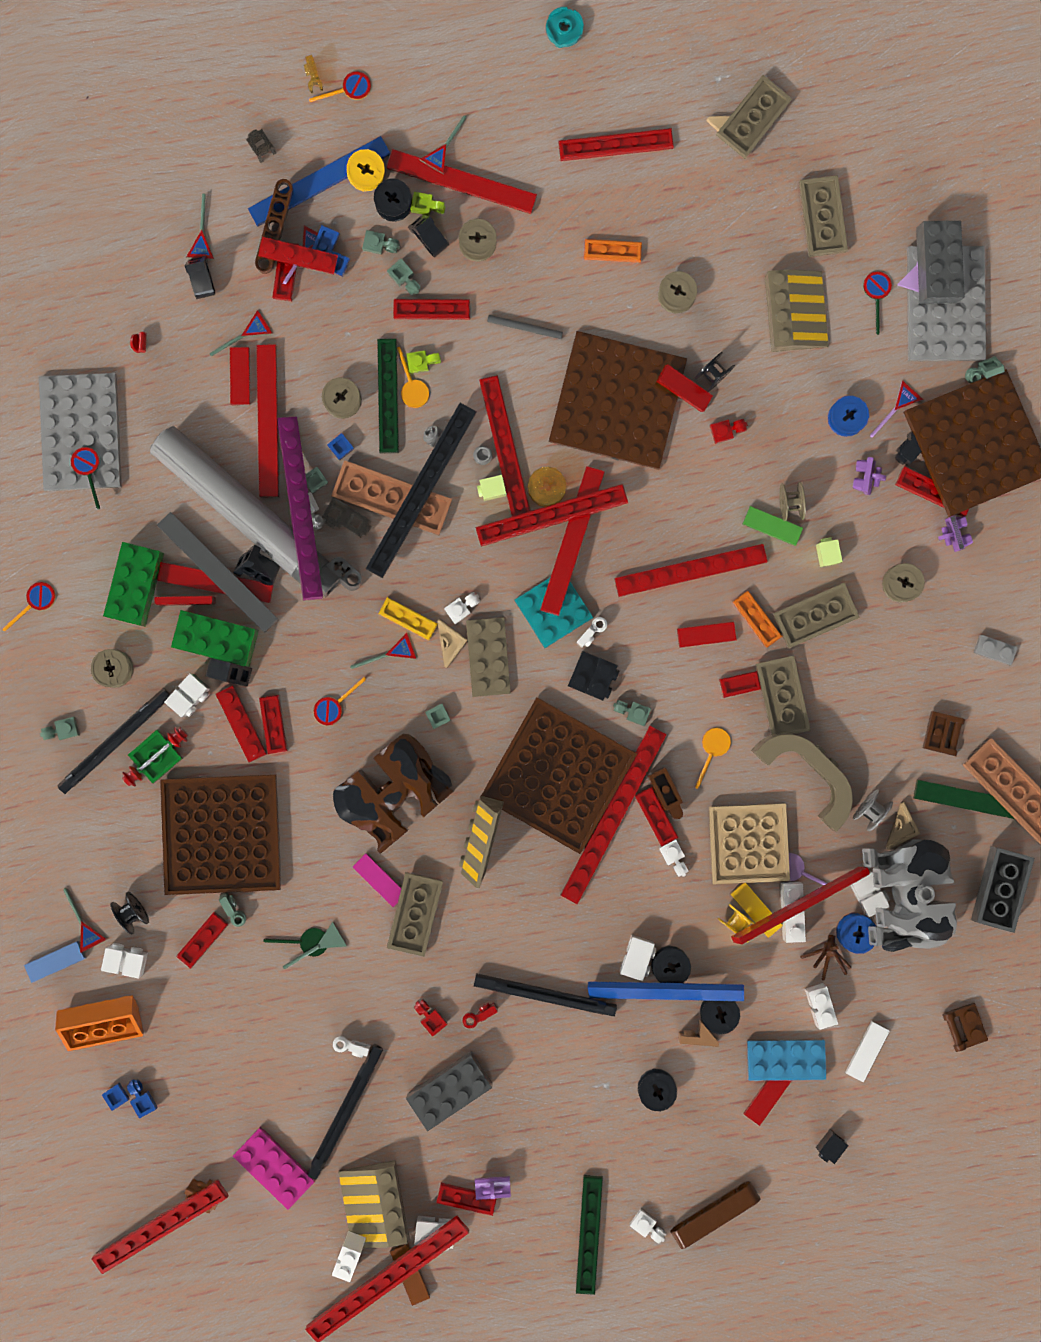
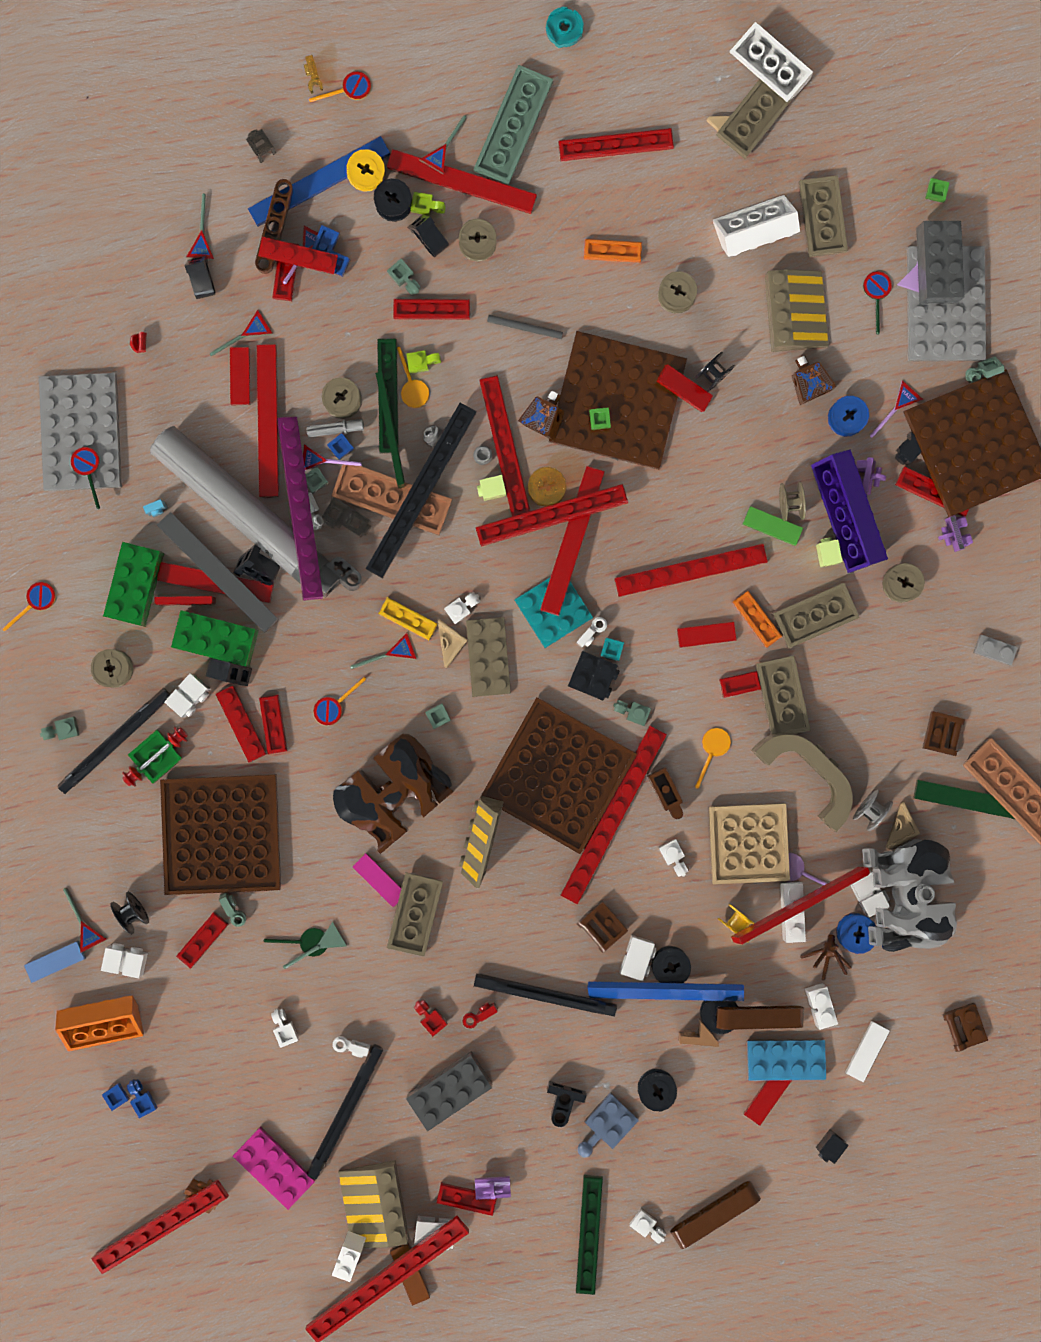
sand green plate [362,230,400,254] -> none
red tile [635,787,678,847] -> none
red plate [710,419,748,444] -> none
yellow tile [730,883,783,938] -> none
dark grey brick [971,846,1035,933] -> none
none -> medium azure plate [143,499,168,517]
none -> white plate [271,1008,299,1048]
none -> piece [303,444,362,471]
none -> light grey axle [307,418,364,437]
none -> dark green tile [375,372,406,489]
none -> sand green plate [474,65,553,185]
none -> reddish brown torso [518,391,564,441]
none -> black tile [547,1081,587,1127]
none -> reddish brown plate [577,901,628,953]
none -> sand blue plate [577,1093,639,1158]
none -> bright green plate [589,408,611,430]
none -> teal plate [600,638,624,661]
none -> white slope [713,195,800,257]
none -> reddish brown beam [716,1005,804,1030]
none -> white slope [730,22,813,102]
none -> torso [792,356,836,405]
none -> dark purple brick [811,449,888,573]
none -> bright green plate [925,178,950,203]

